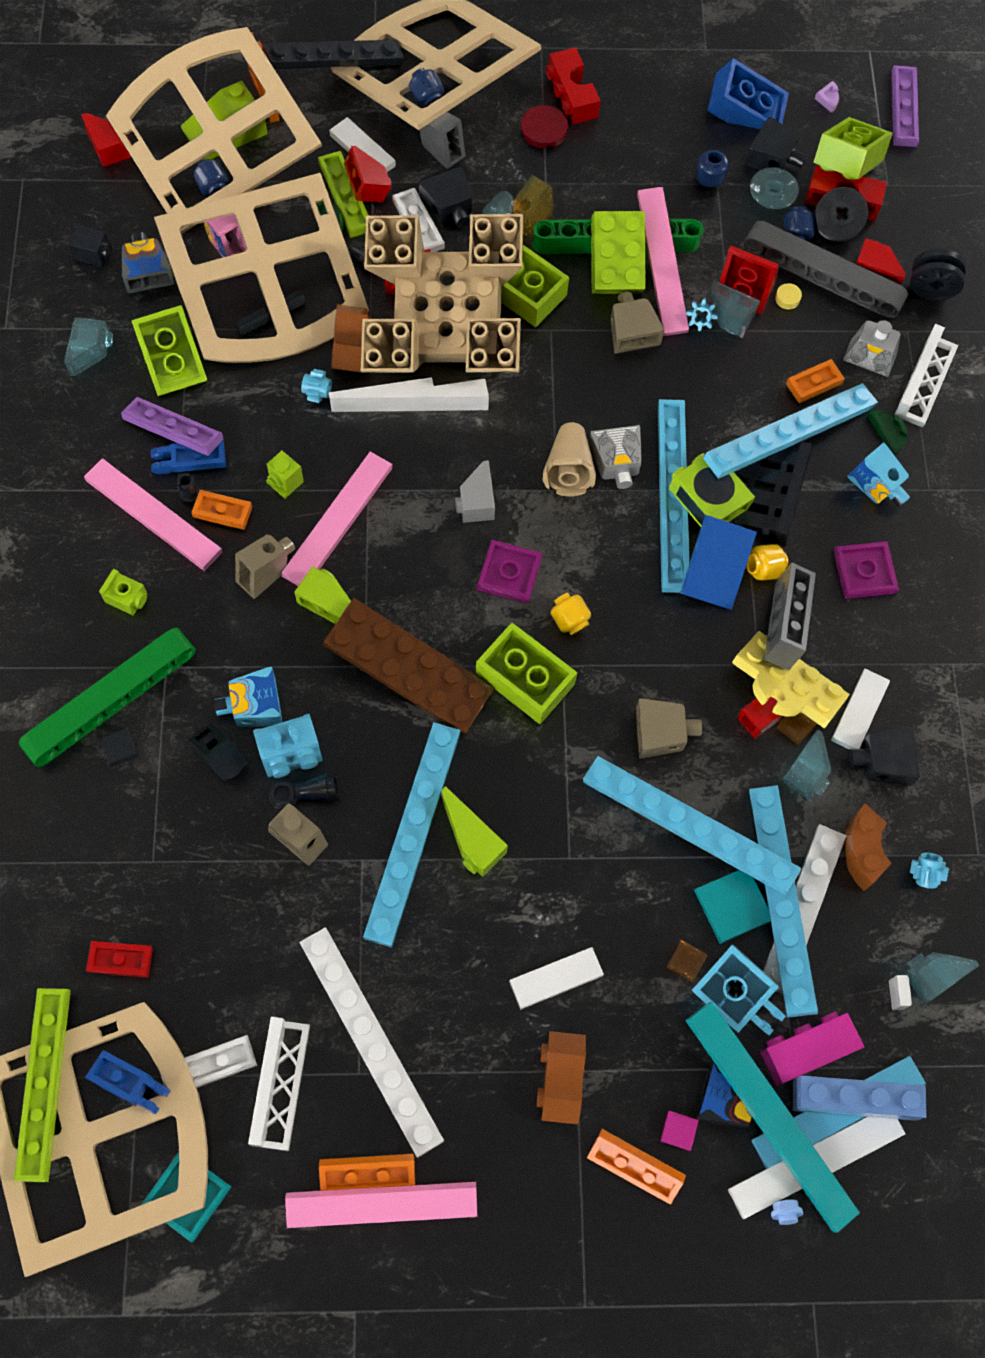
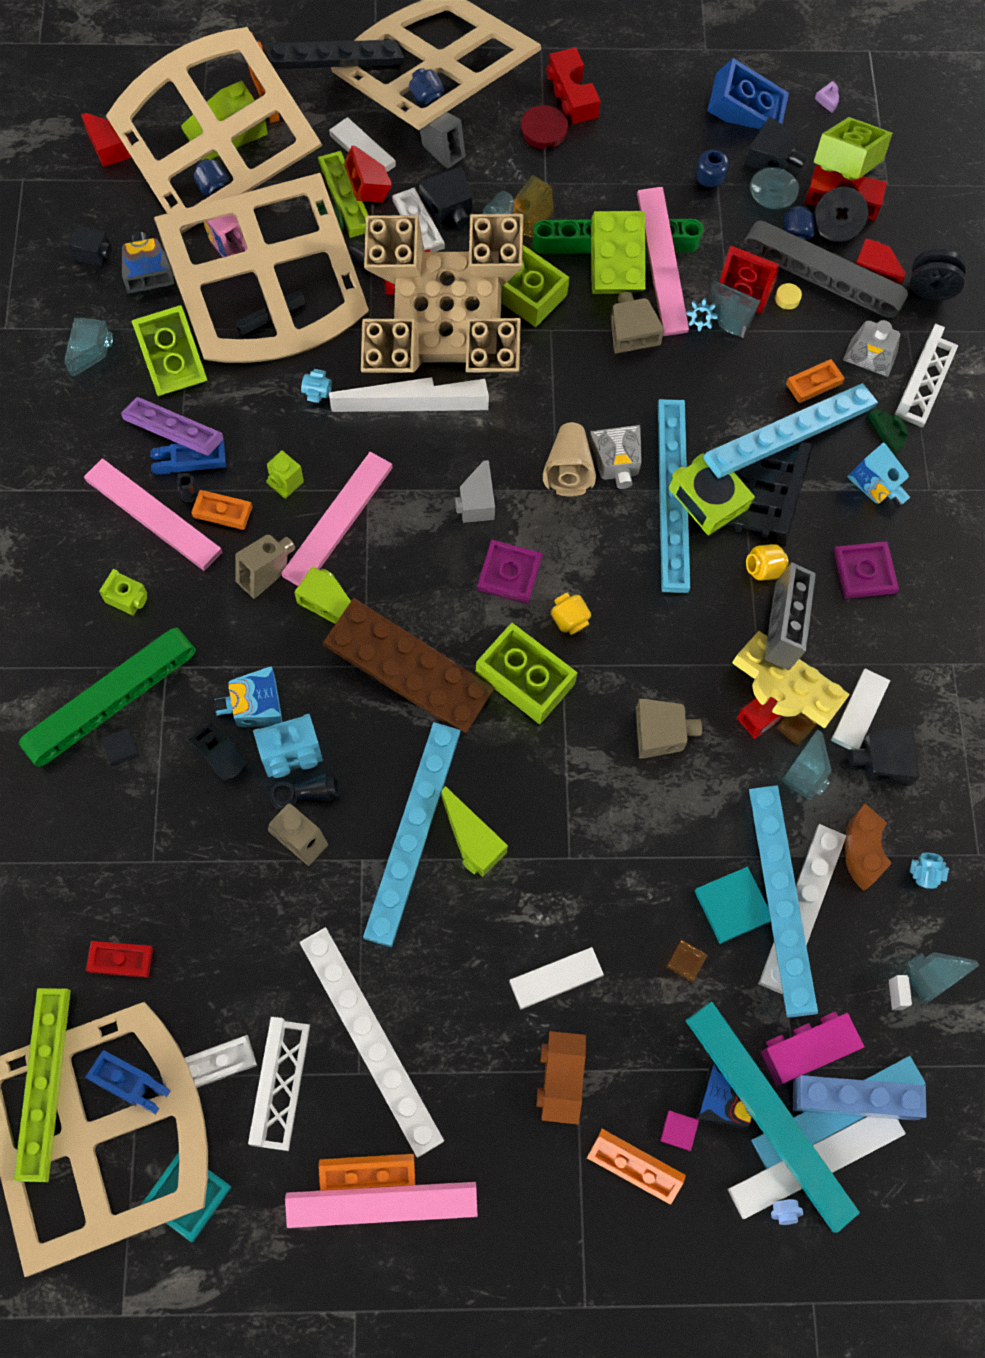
dark orange brick [331,304,372,372] -> none
medium azure plate [583,756,801,896] -> none
blue tile [680,515,757,610] -> none
medium azure hinge [692,945,786,1035] -> none
medium lavender tile [891,65,919,147] -> none

